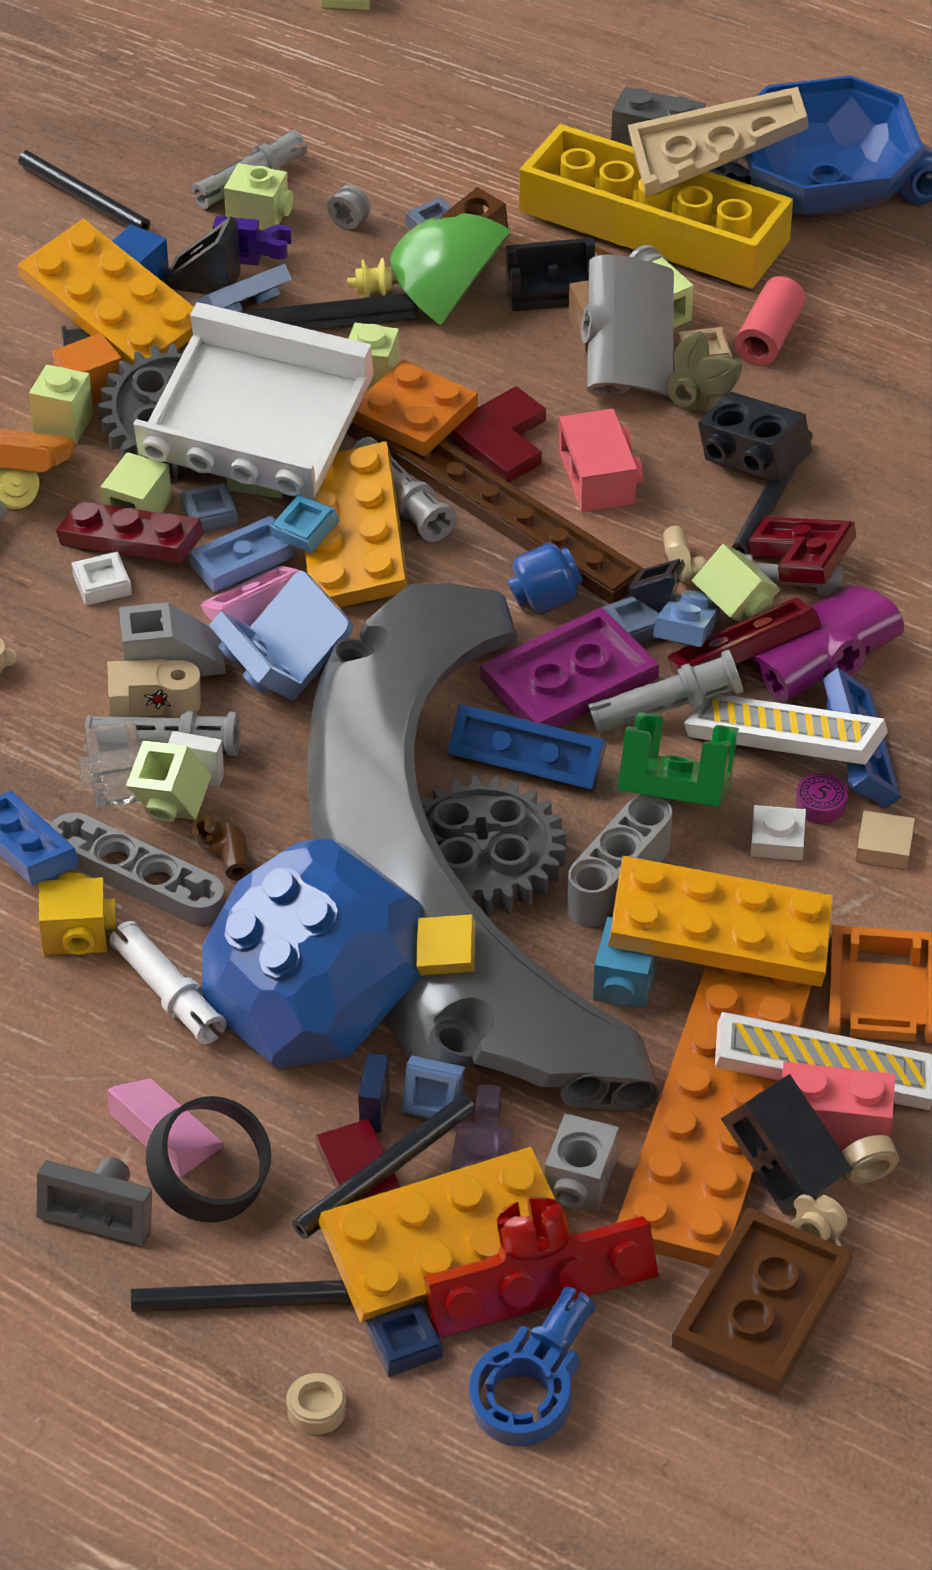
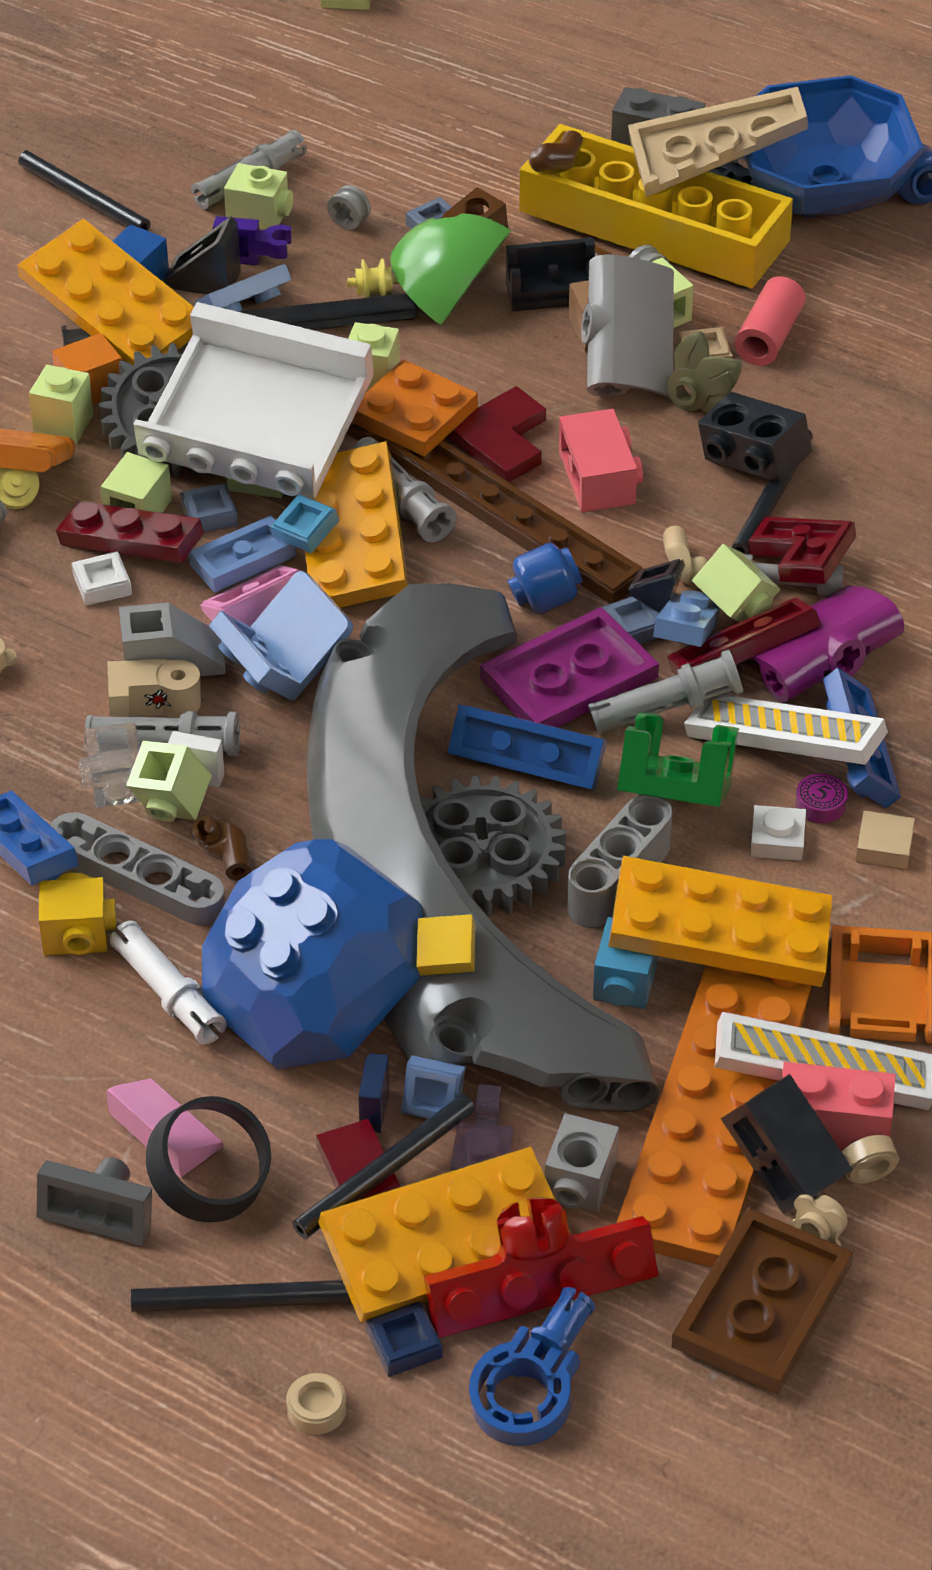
none -> reddish brown arm [529,130,583,173]

